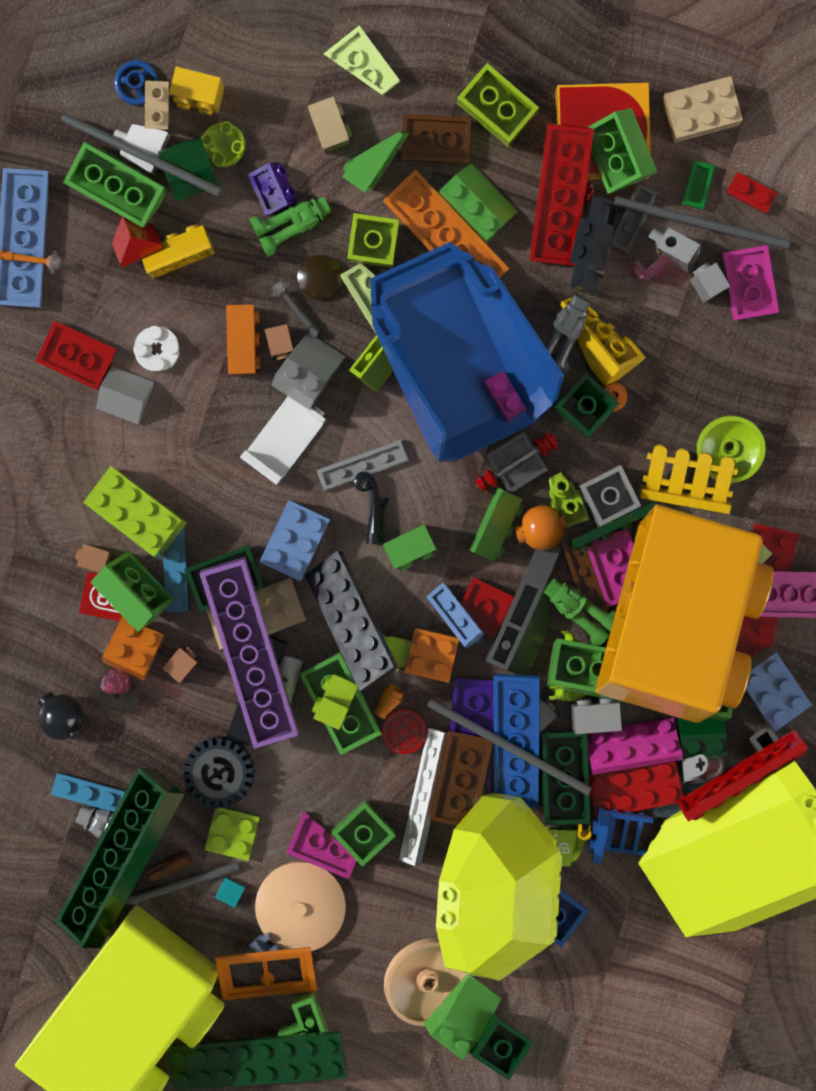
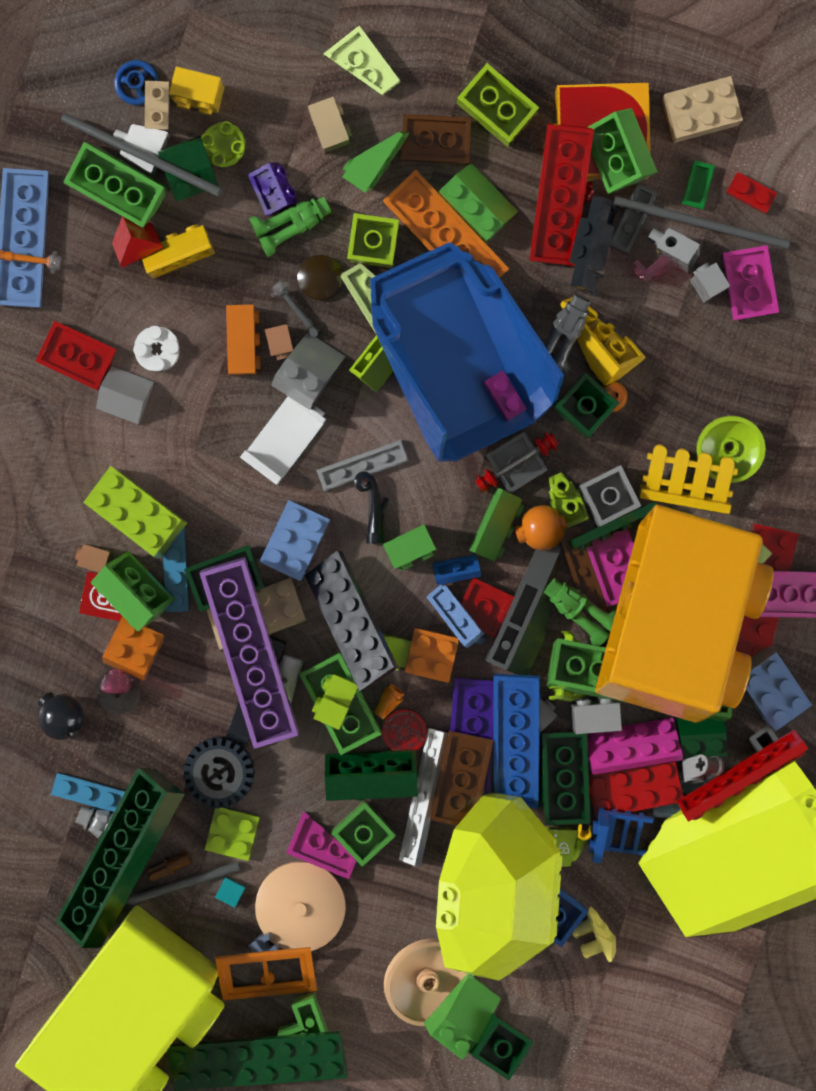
nougat brick [162,647,199,683] -> none
dark grey piece [427,698,592,795] -> none
none -> dark green brick [325,750,418,801]
none -> blue plate [432,554,481,585]
none -> light yellow connector [572,906,616,962]

